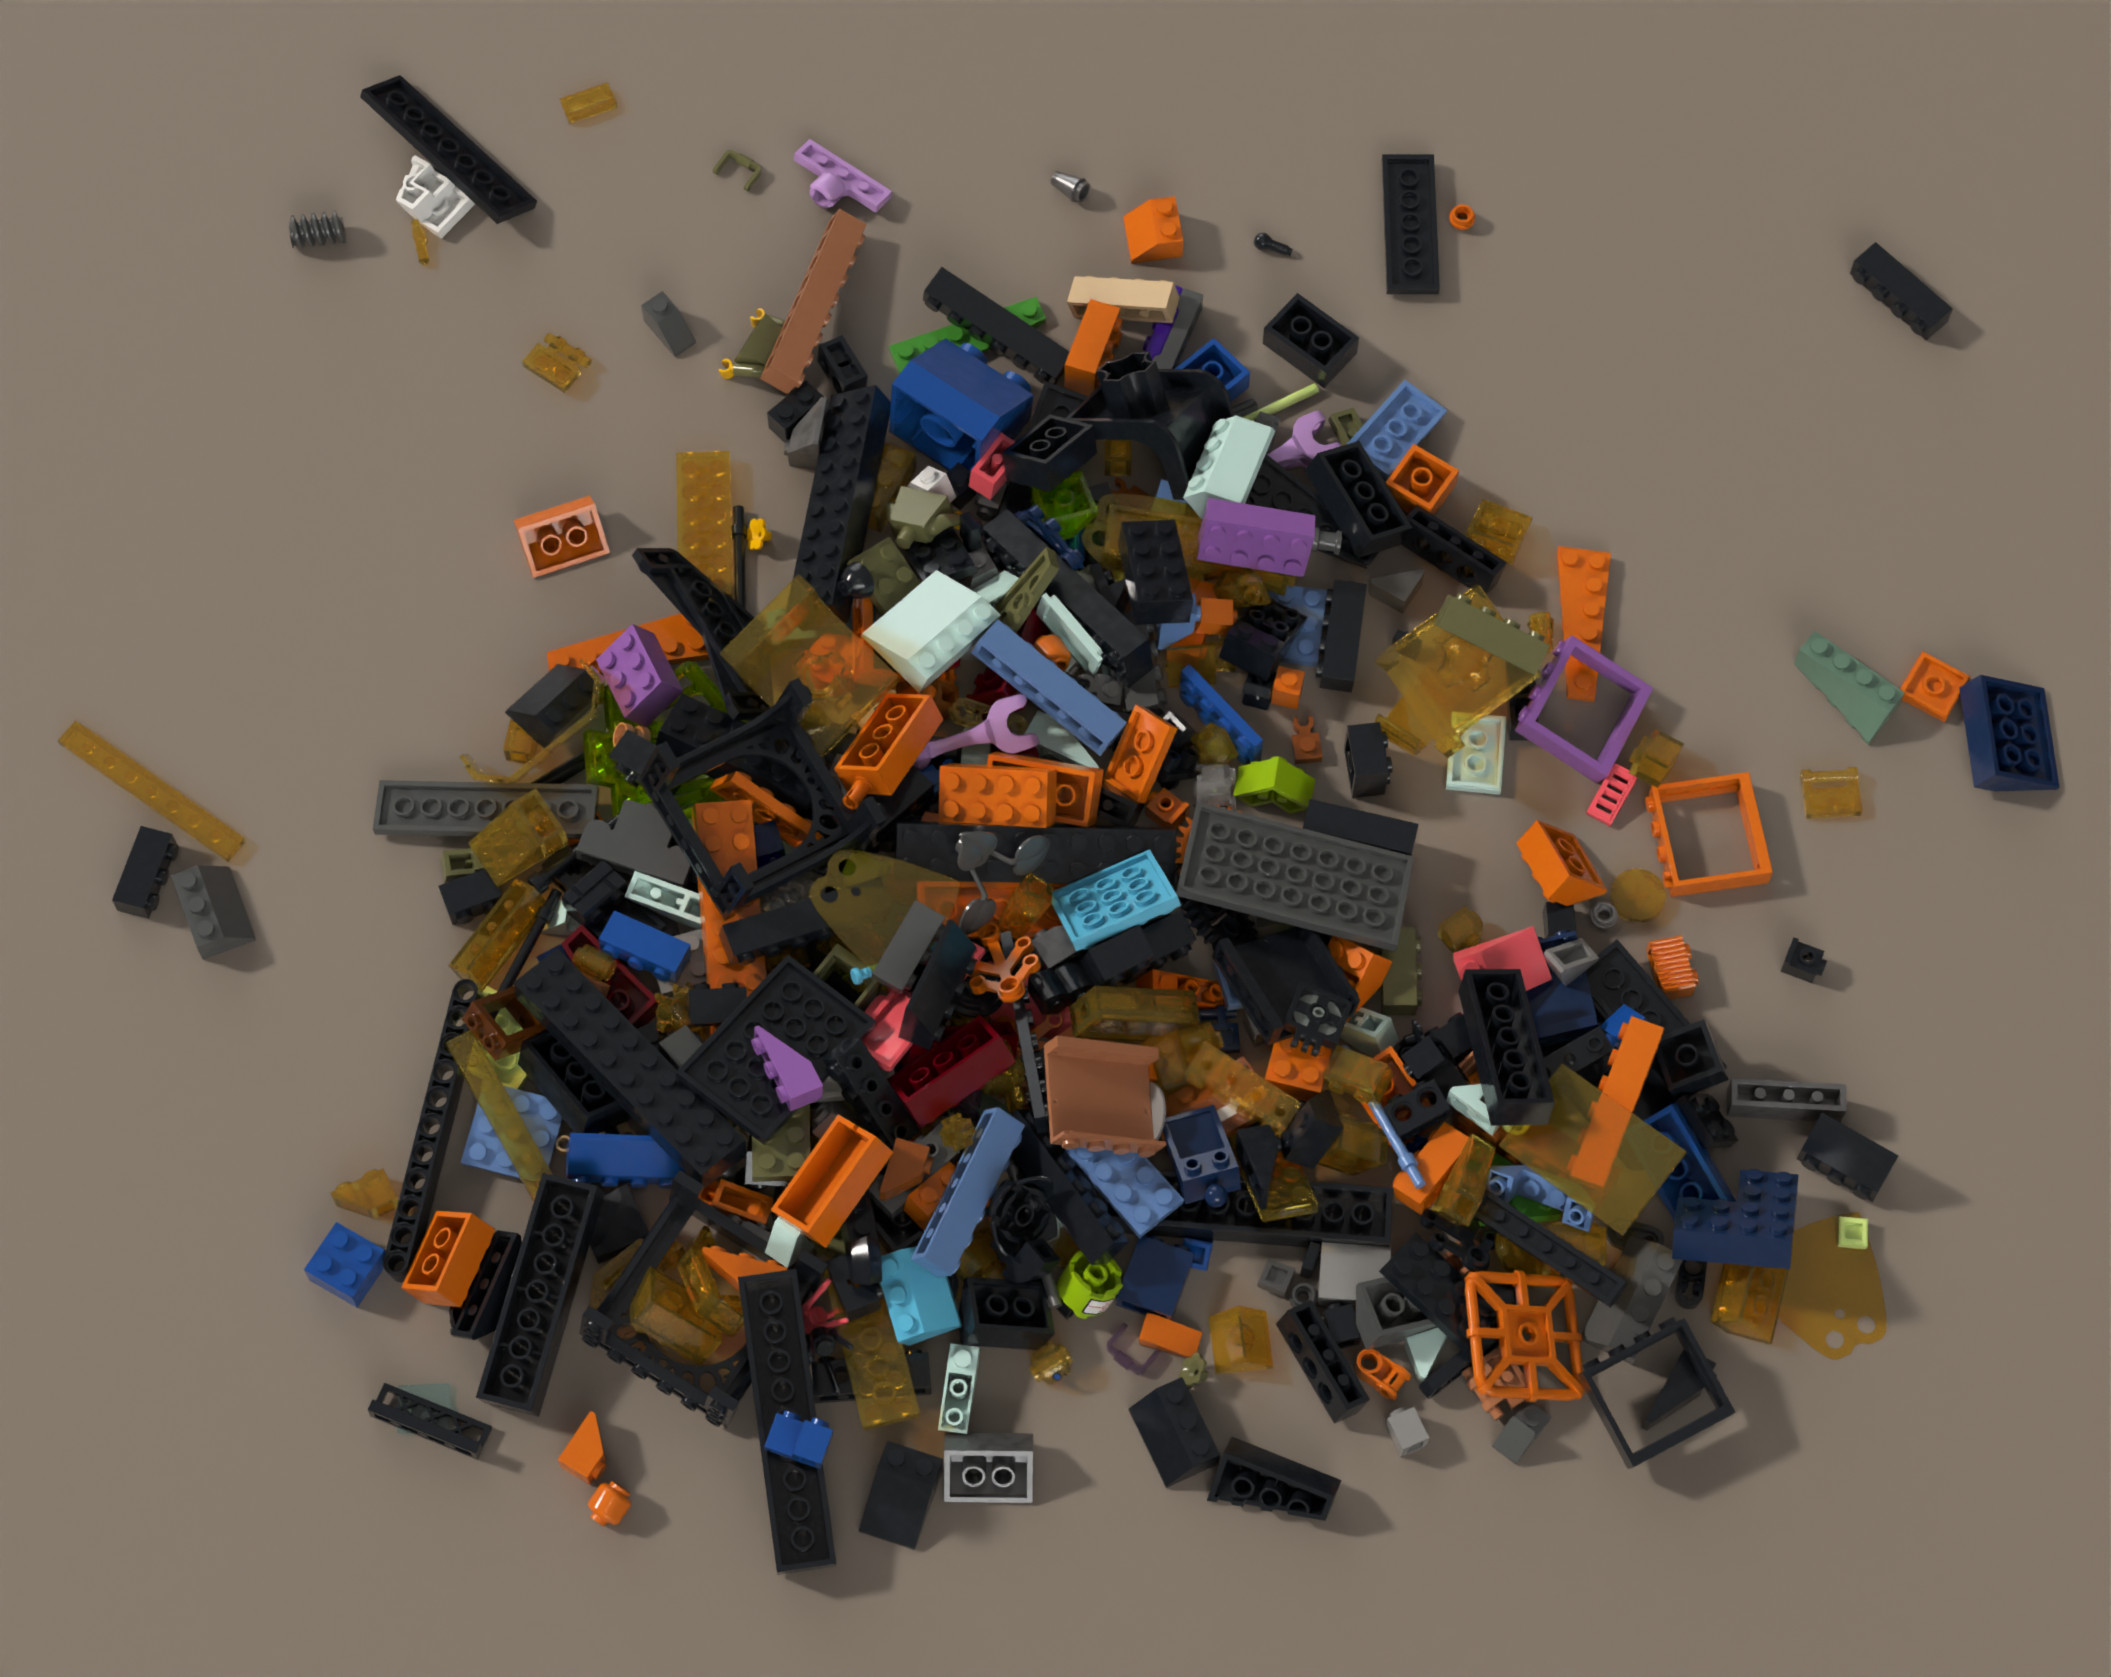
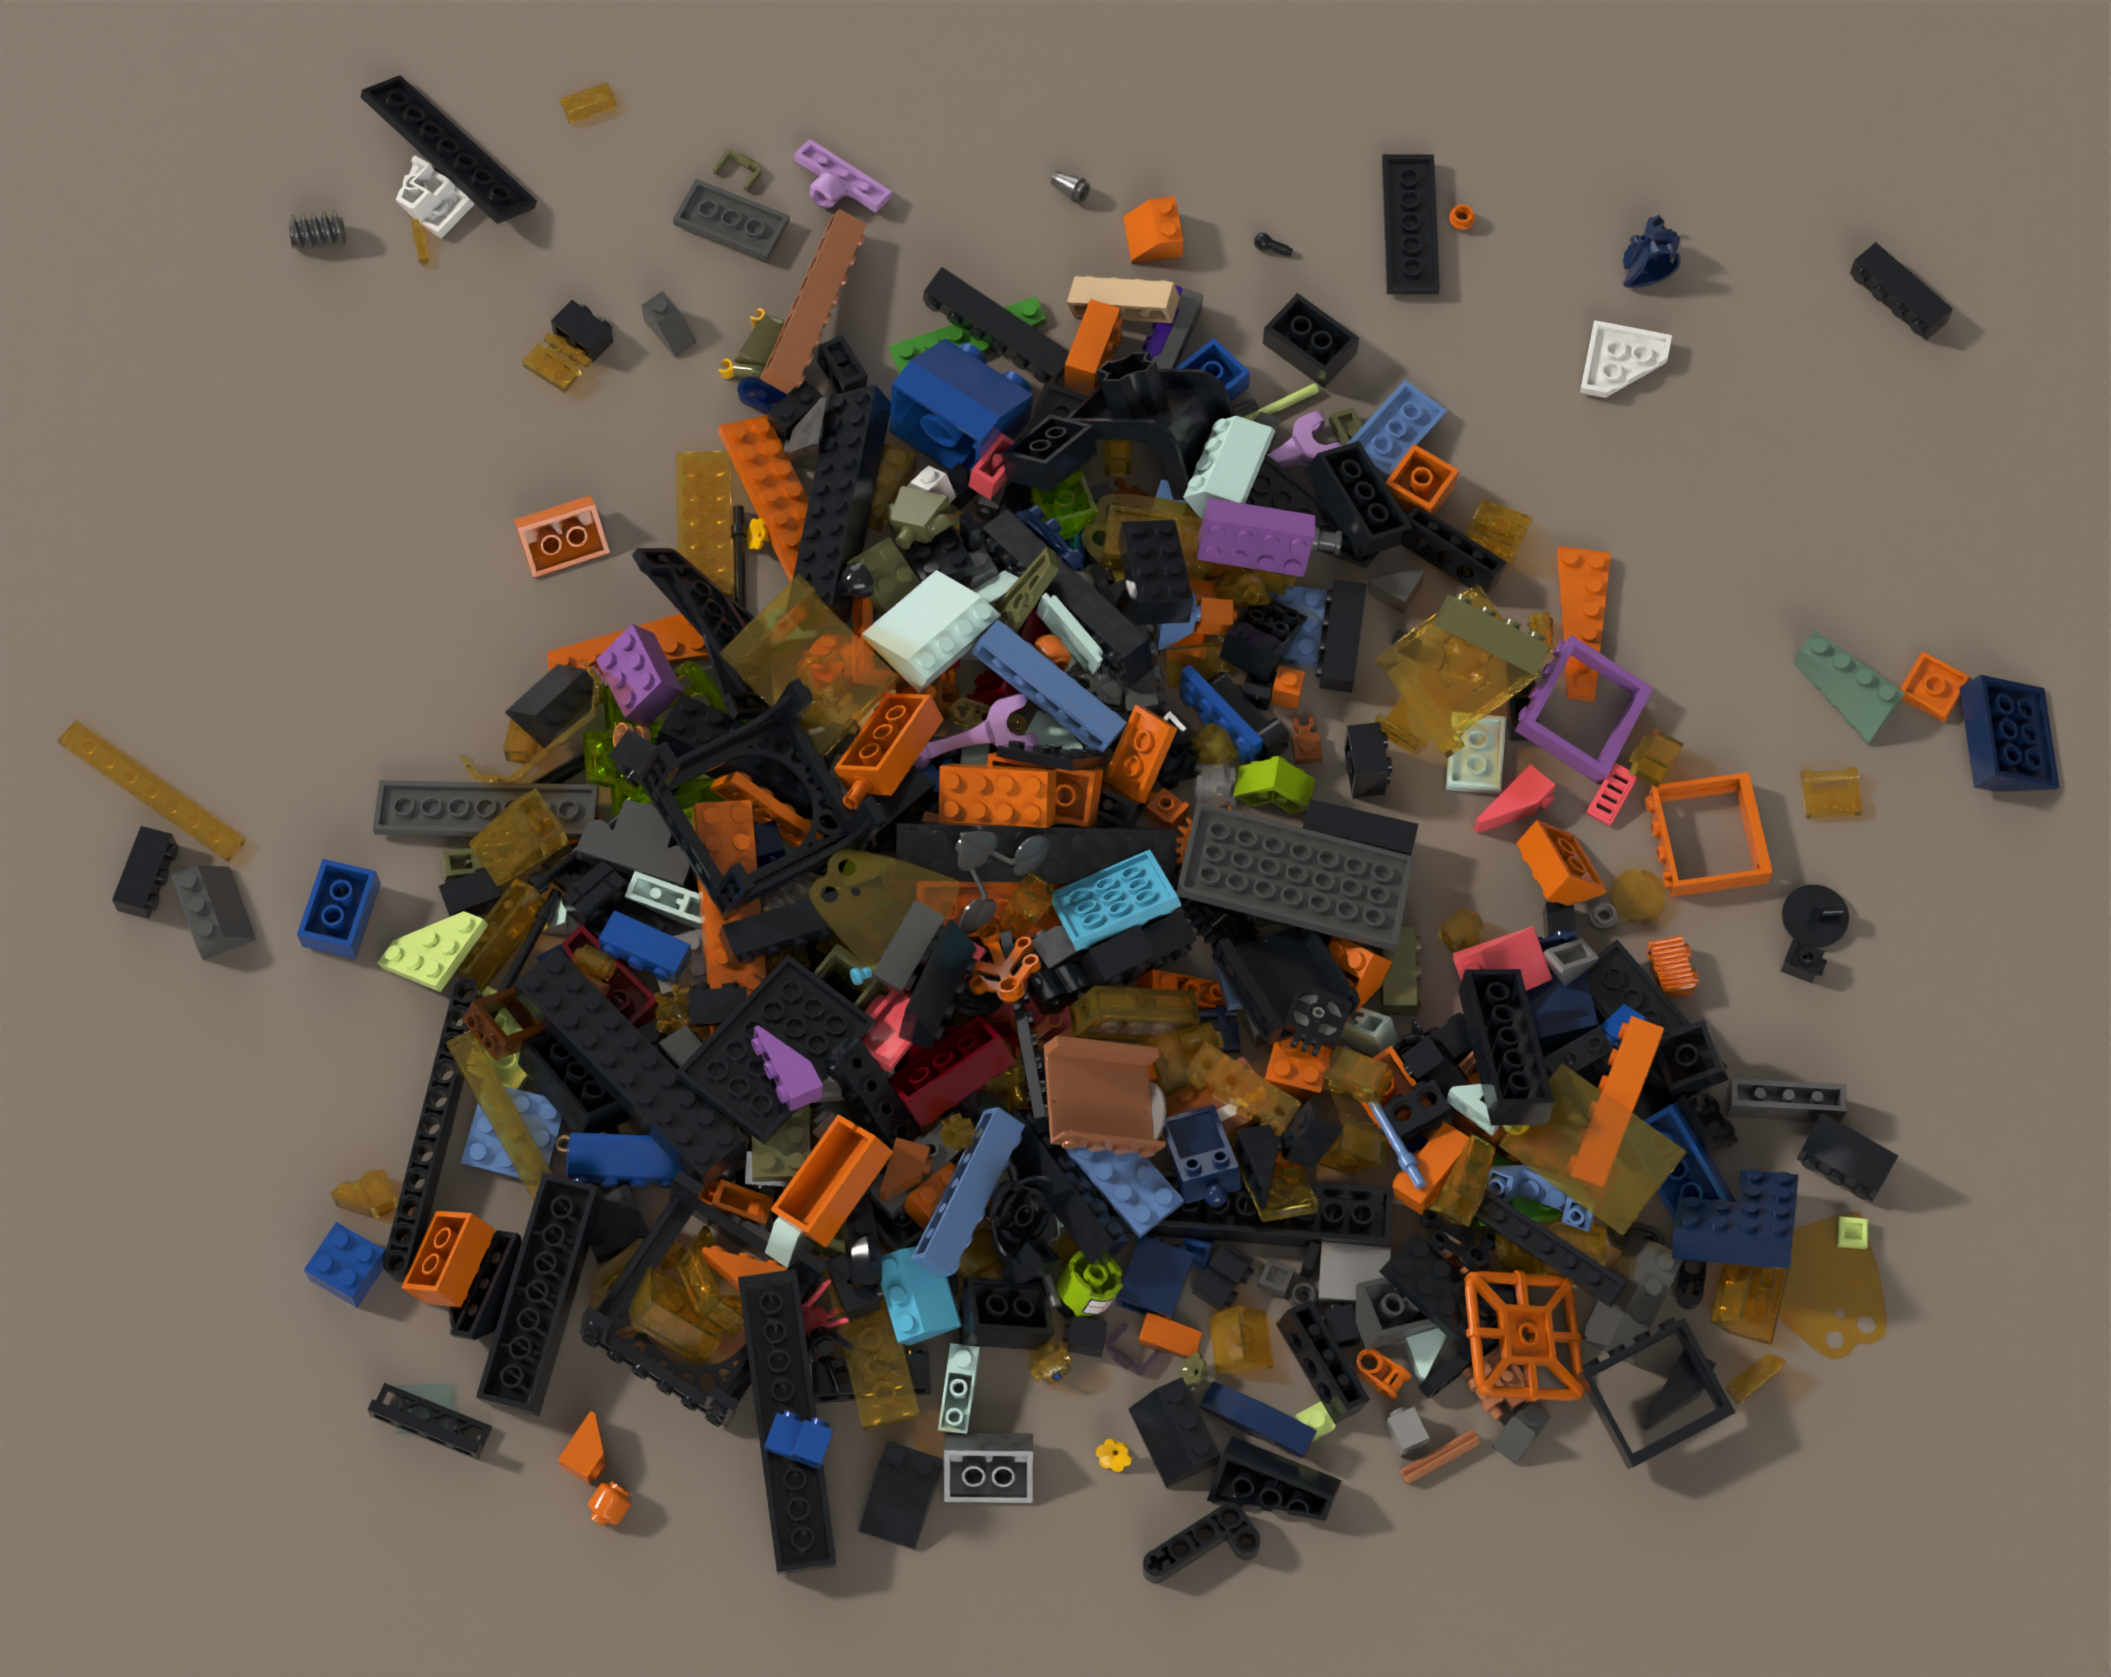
none -> blue brick [297,859,381,959]
none -> yellowish green plate [377,911,488,992]
none -> black brick [551,300,614,363]
none -> dark grey plate [673,179,790,262]
none -> orange plate [718,415,809,585]
none -> clear blue plate [737,377,786,415]
none -> black plate [996,740,1108,771]
none -> black brick [1063,1316,1107,1358]
none -> yellow plant [1096,1439,1132,1472]
none -> black beam [1143,1503,1260,1583]
none -> black brick [1192,1241,1255,1312]
none -> dark blue slope [1199,1381,1317,1458]
none -> black beam [1207,672,1289,761]
none -> yellowish green plate [1295,1401,1336,1442]
none -> nougat axle [1400,1430,1480,1484]
none -> coral slope [1474,764,1555,834]
none -> white plate [1580,320,1672,398]
none -> dark blue helmet [1623,215,1681,288]
none -> clear yellow slope [1725,1354,1785,1404]
none -> black shield [1782,885,1849,947]

